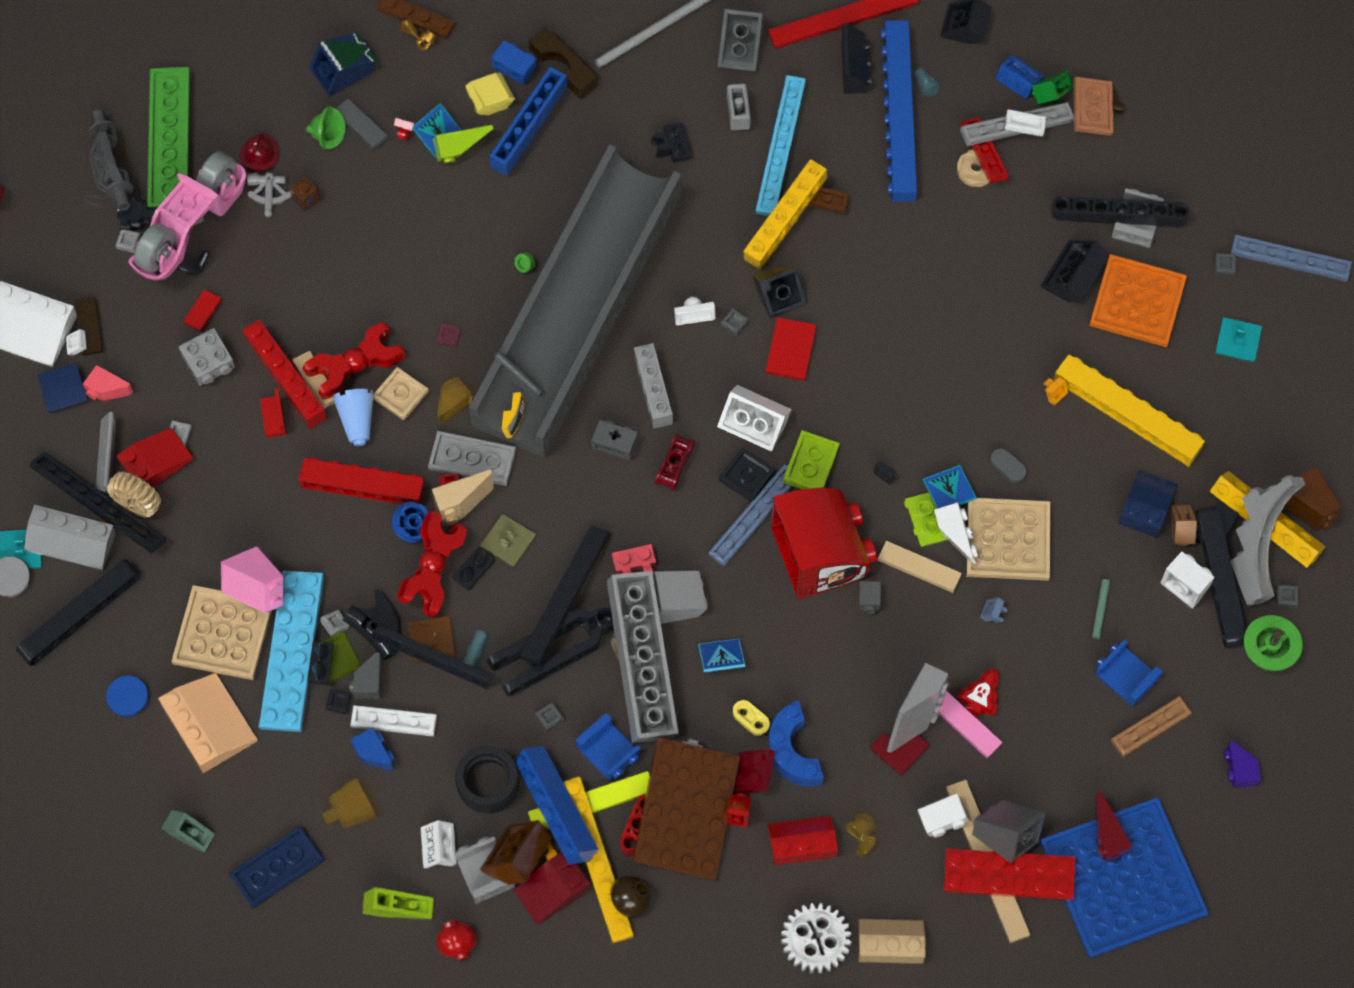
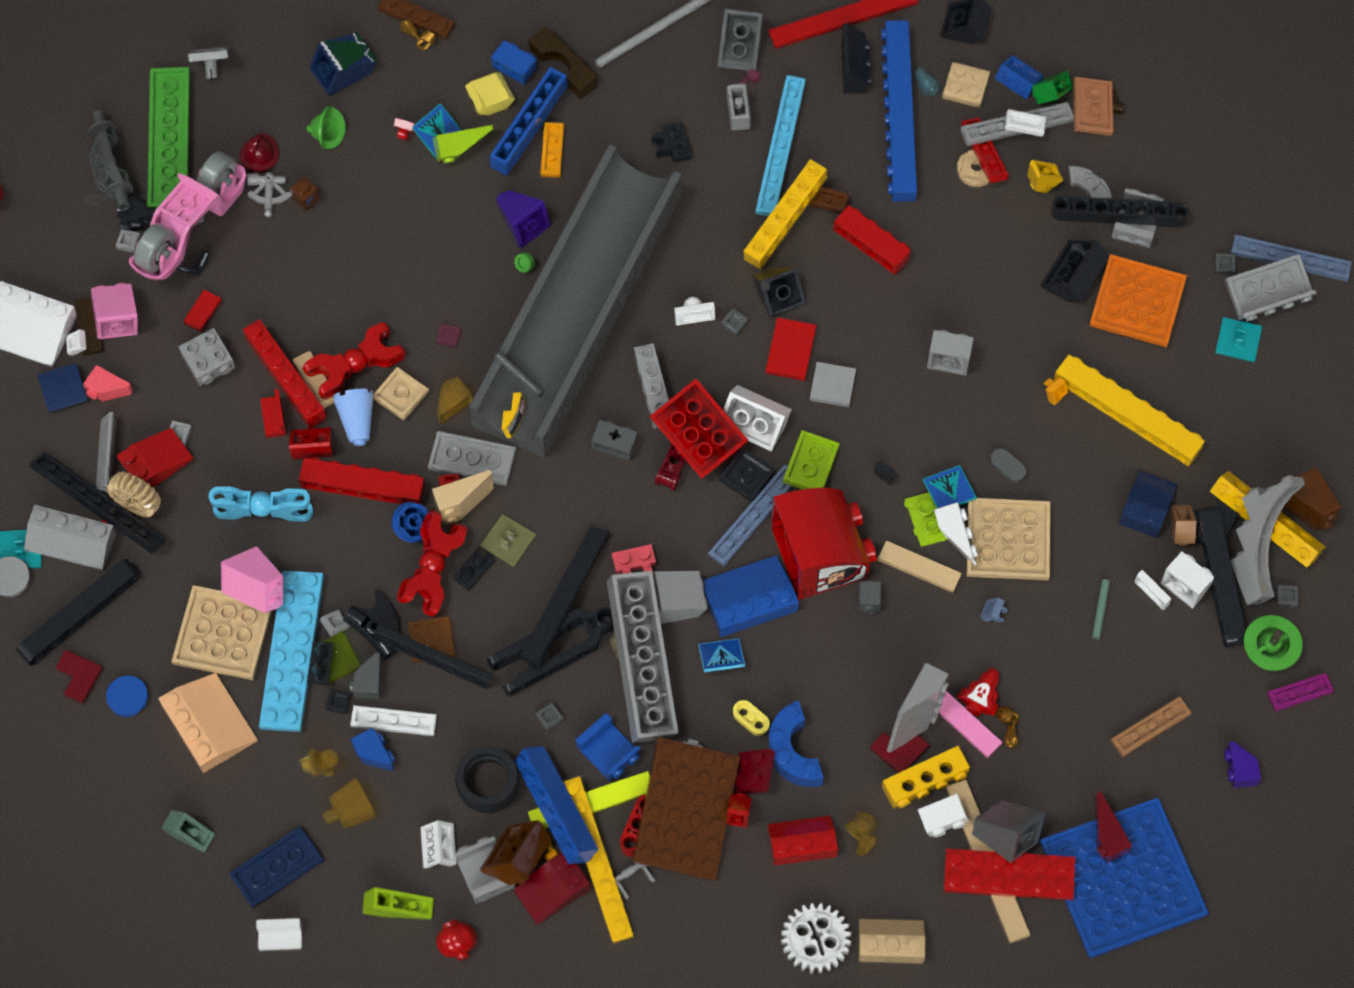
dark grey tile [336,99,388,150] -> none
clear light blue pin [463,630,488,667] -> none
dark brown piece [611,876,650,918] -> none
blue panel [1095,639,1163,707] -> none
none -> dark red tile [55,650,103,704]
none -> bright pink slope [91,283,138,339]
none -> light grey tile [188,47,231,78]
none -> medium azure piece [208,487,314,522]
none -> white panel [256,919,302,951]
none -> red slope [289,427,333,460]
none -> clear yellow hips [300,748,338,777]
none -> dark purple slope [496,190,551,249]
none -> light orange tile [541,122,564,178]
none -> light grey piece [615,864,655,900]
none -> red slope [649,379,748,479]
none -> blue slope [703,555,799,637]
none -> clear pink hand [733,69,761,85]
none -> light grey tile [810,362,856,407]
none -> red brick [833,205,911,275]
none -> yellow brick [882,746,970,809]
none -> light grey slope [927,330,974,376]
none -> tan plate [942,62,990,108]
none -> pearl gold piece [996,706,1019,749]
none -> yellow slope [1027,160,1063,193]
none -> light grey tile [1068,166,1112,198]
none -> white tile [1135,570,1171,610]
none -> light grey bracket [1224,254,1317,322]
none -> magenta tile [1267,672,1334,712]

